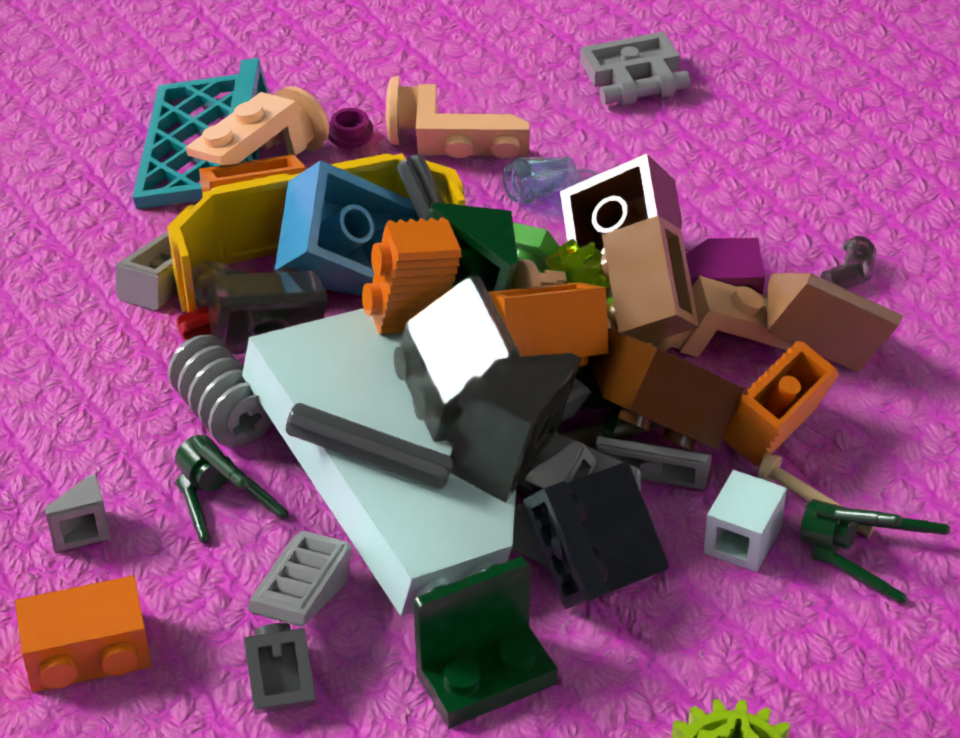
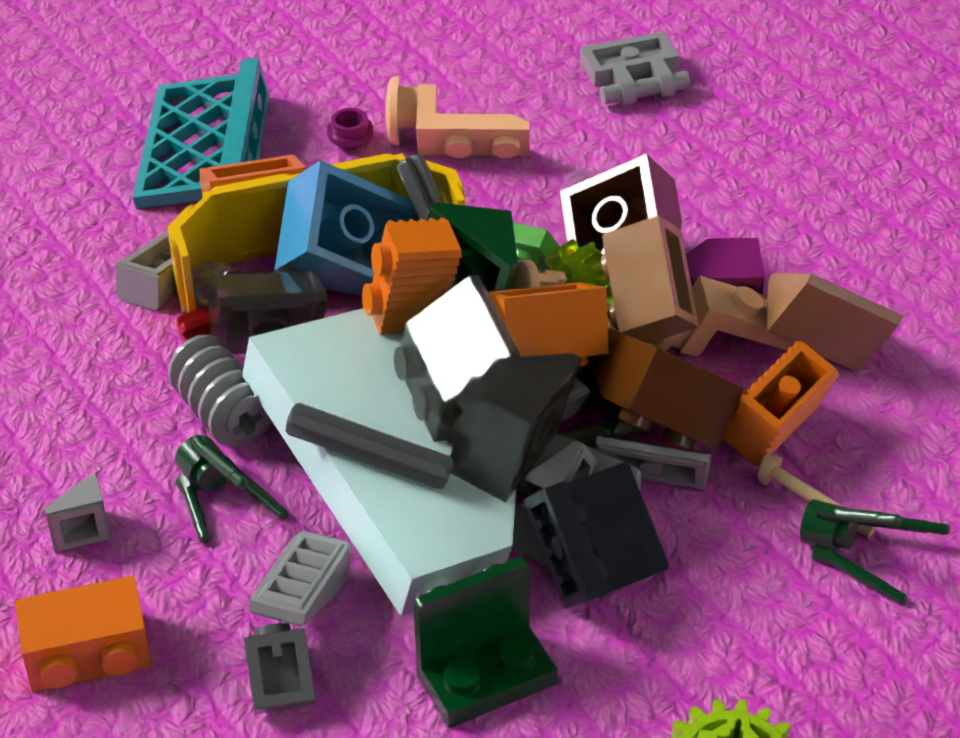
light nougat piece [185,86,329,165] -> none
clear light blue cone [503,156,577,204] -> none
light aqua brick [703,470,787,573] -> none
clear smoke arm [821,236,877,289] -> none

